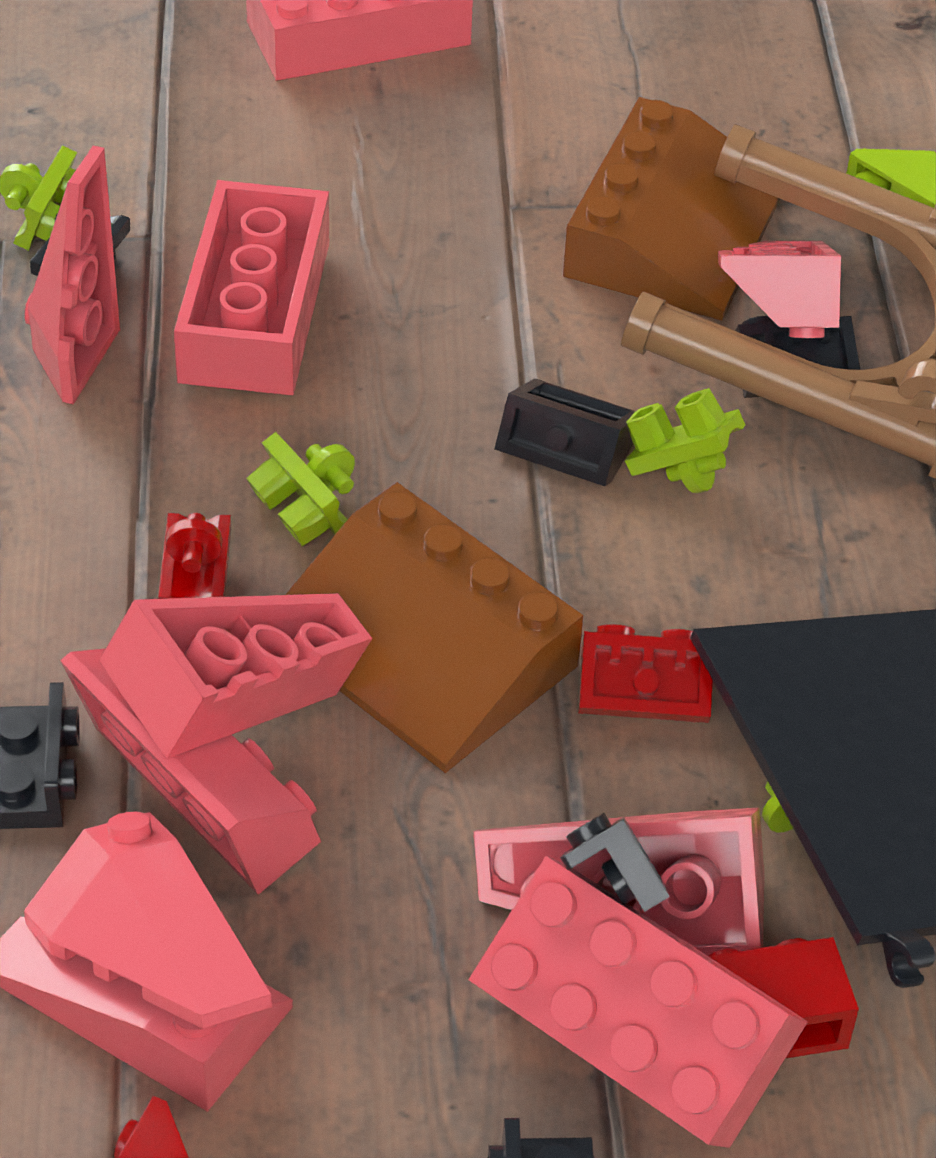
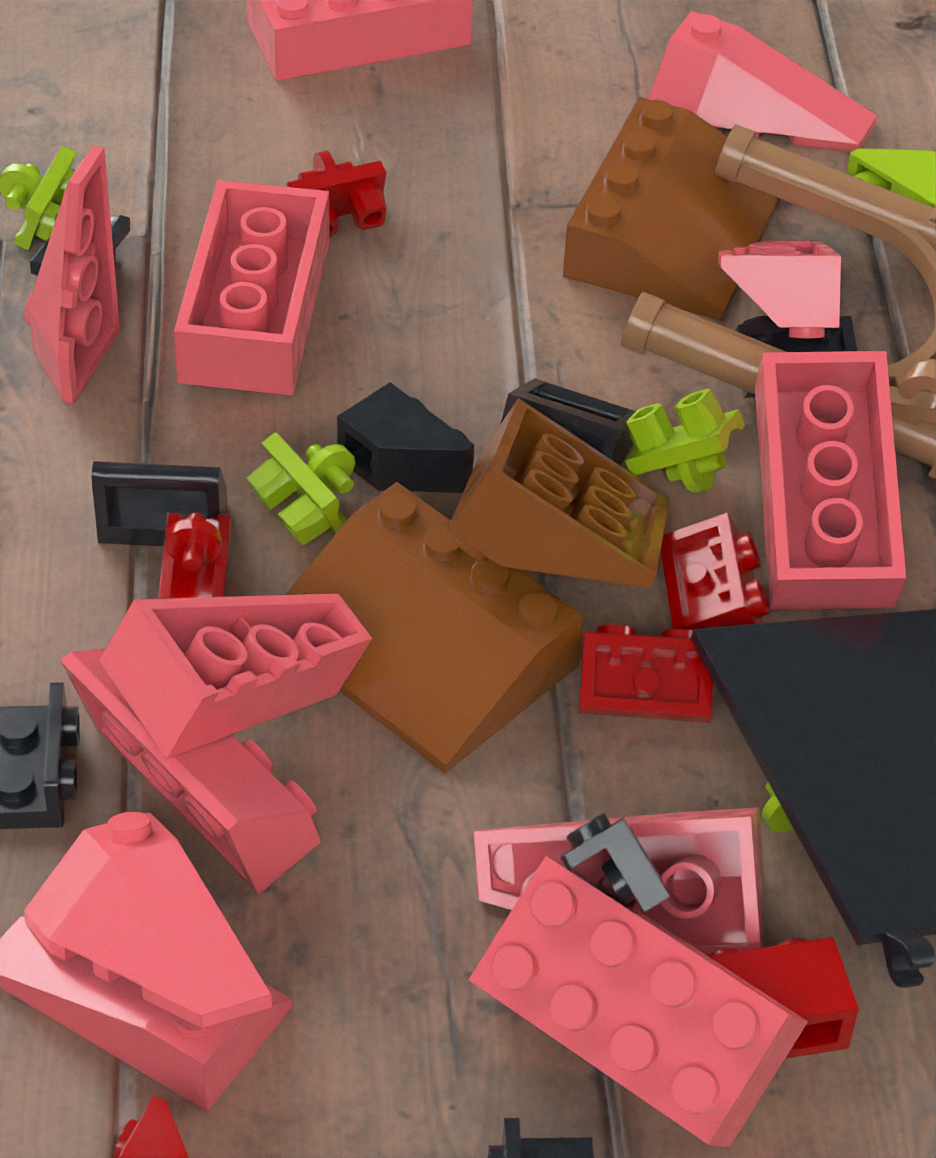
none -> black tile [91,461,228,546]
none -> red hips [287,151,387,239]
none -> black slope [337,382,474,493]
none -> dark orange slope [447,398,670,588]
none -> coral wedge [648,11,877,152]
none -> red bracket [660,512,770,631]
none -> coral brick [755,351,906,610]

